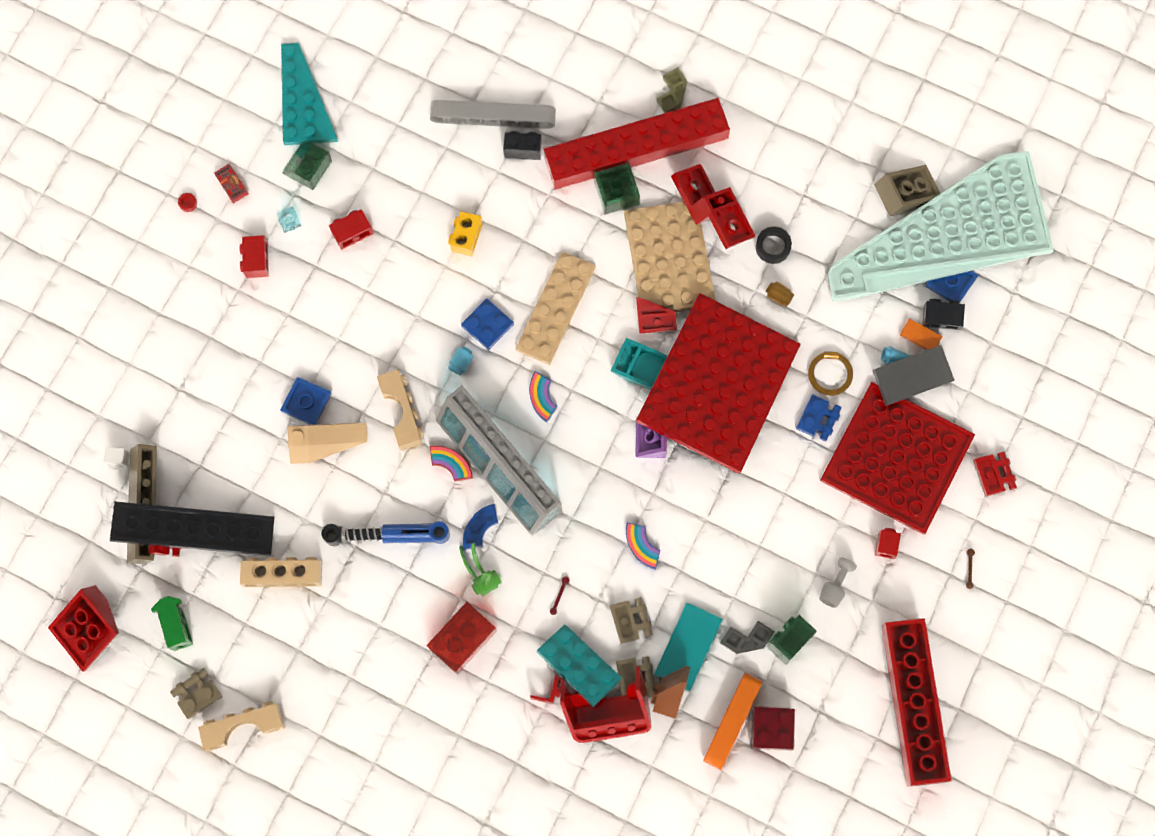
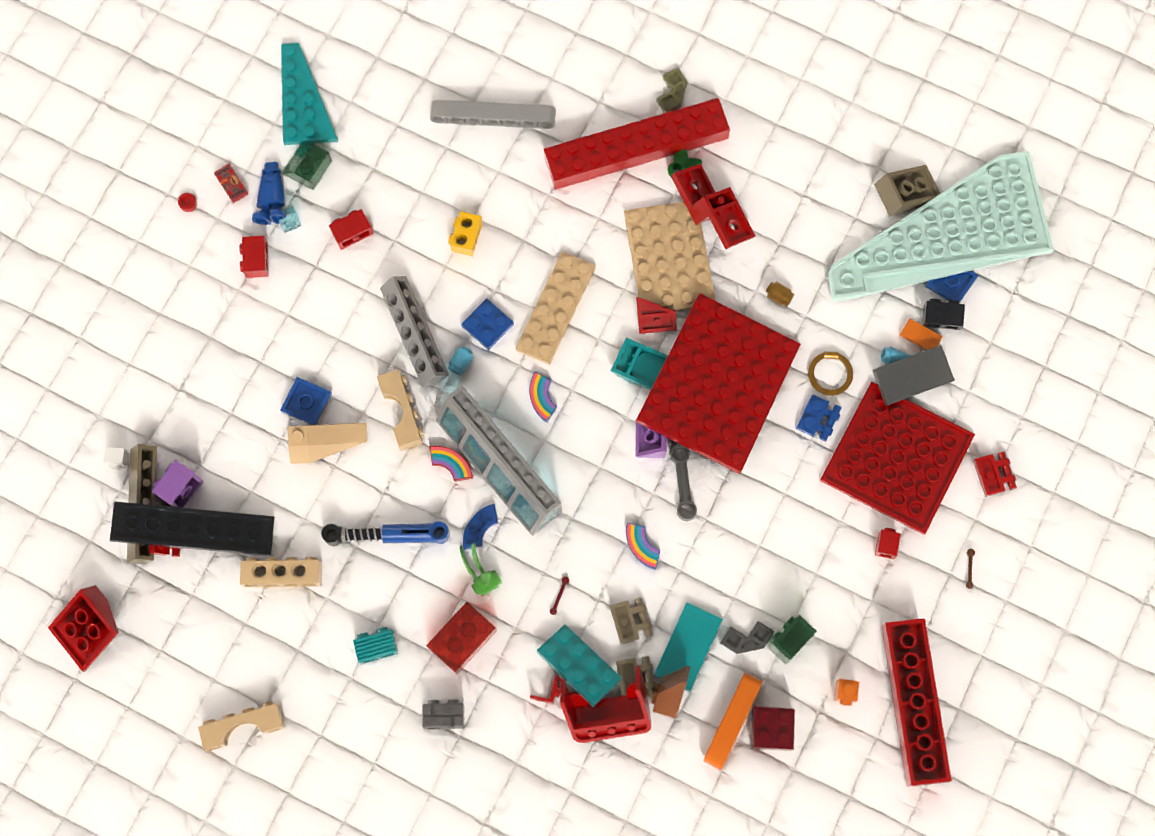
green piece [151,596,193,651] -> none
dark tan plate [170,668,223,720] -> none
black brick [503,131,542,160] -> none
clear green brick [594,163,640,215] -> none
black tyre [755,226,792,264] -> none
light grey piece [819,557,857,608] -> none
none -> medium lavender brick [152,460,203,508]
none -> blue piece [252,162,286,225]
none -> teal brick [353,627,399,665]
none -> light grey brick [380,276,449,387]
none -> flat silver brick [422,699,464,730]
none -> green plate [668,150,702,177]
none -> dark grey piece [670,444,697,522]
none -> orange brick [834,678,860,706]

